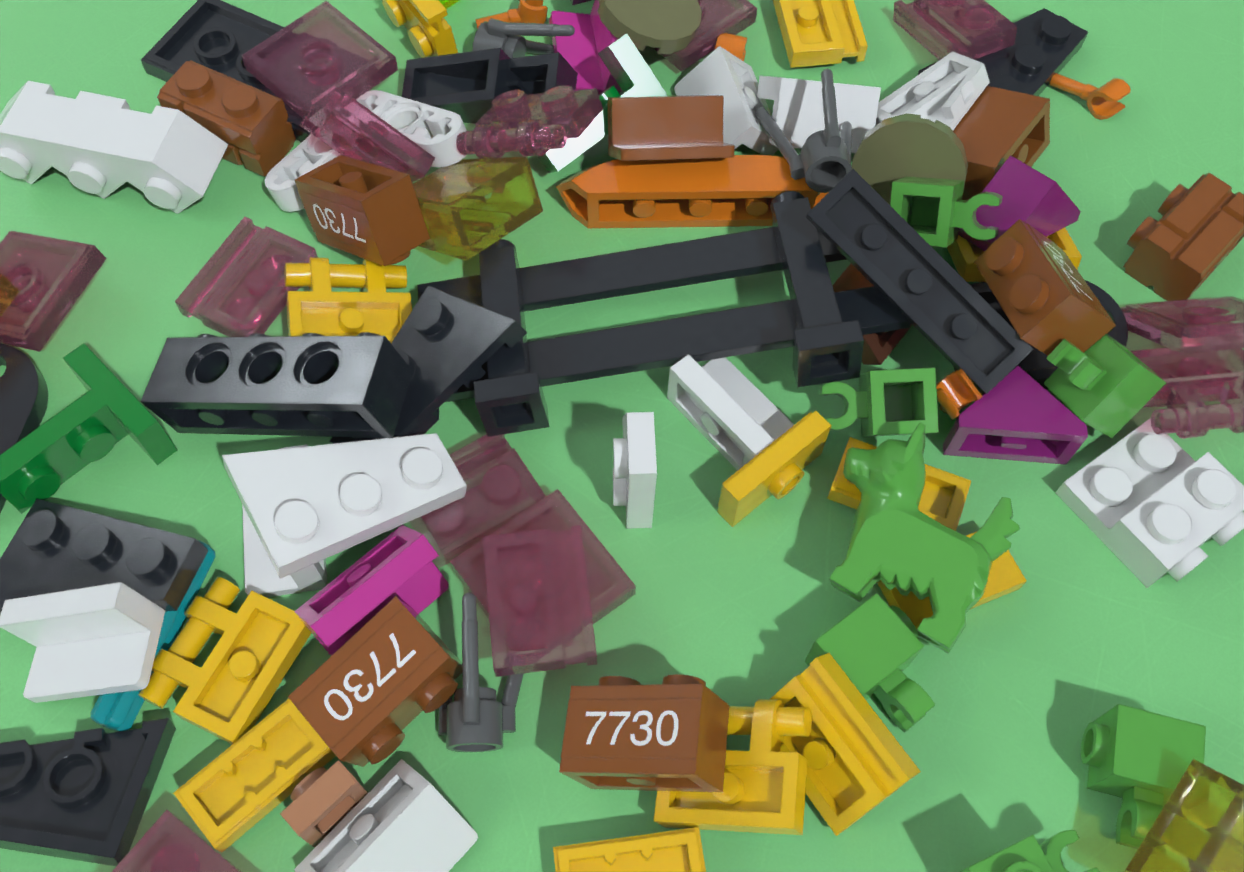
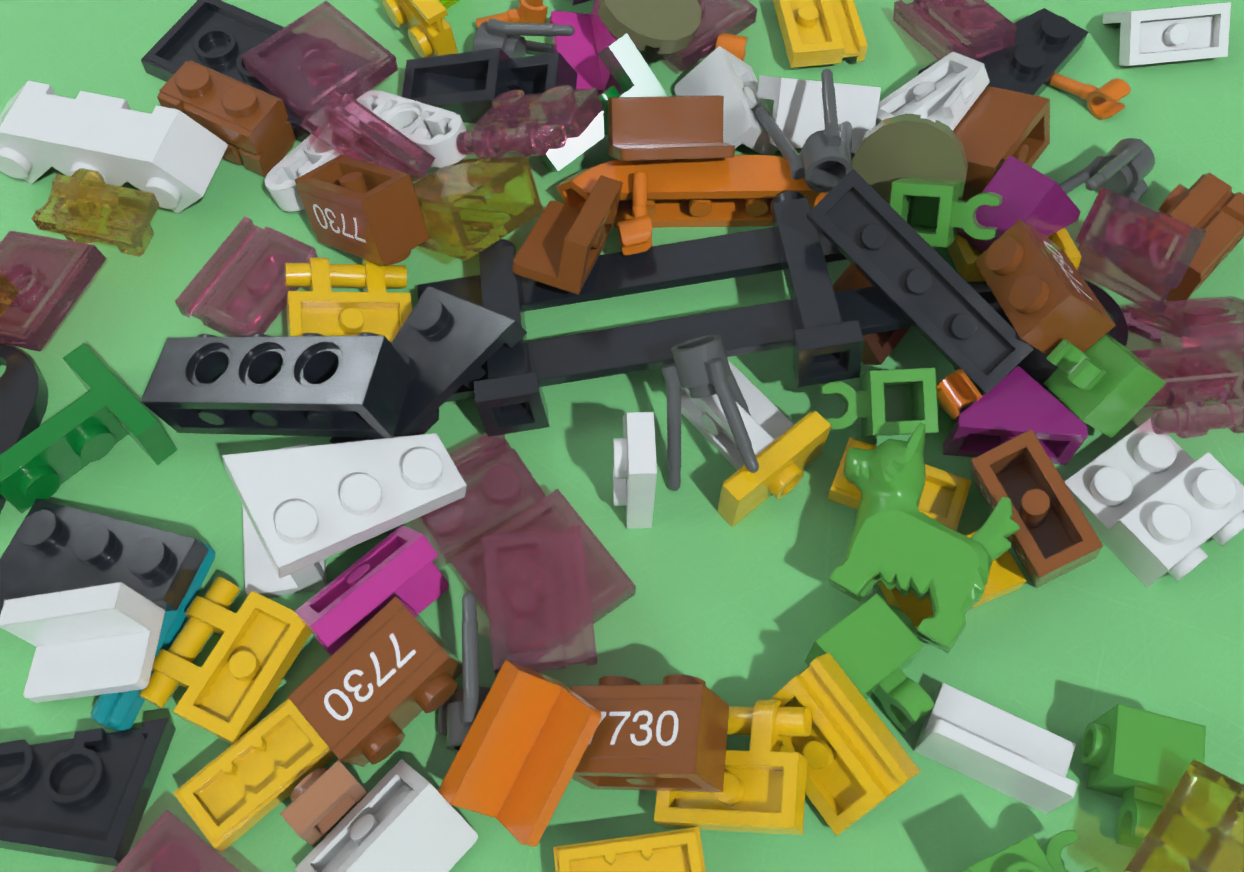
none -> clear yellow hips [31,168,159,257]
none -> orange panel [438,659,602,847]
none -> dark orange panel [512,175,623,295]
none -> orange hand [617,171,652,255]
none -> dark grey plant [661,334,759,491]
none -> white panel [914,683,1078,814]
none -> dark orange brick [970,429,1103,588]
none -> dark grey plant [1059,138,1155,258]
none -> clear pink plate [1075,187,1207,314]
none -> white panel [1103,2,1231,66]

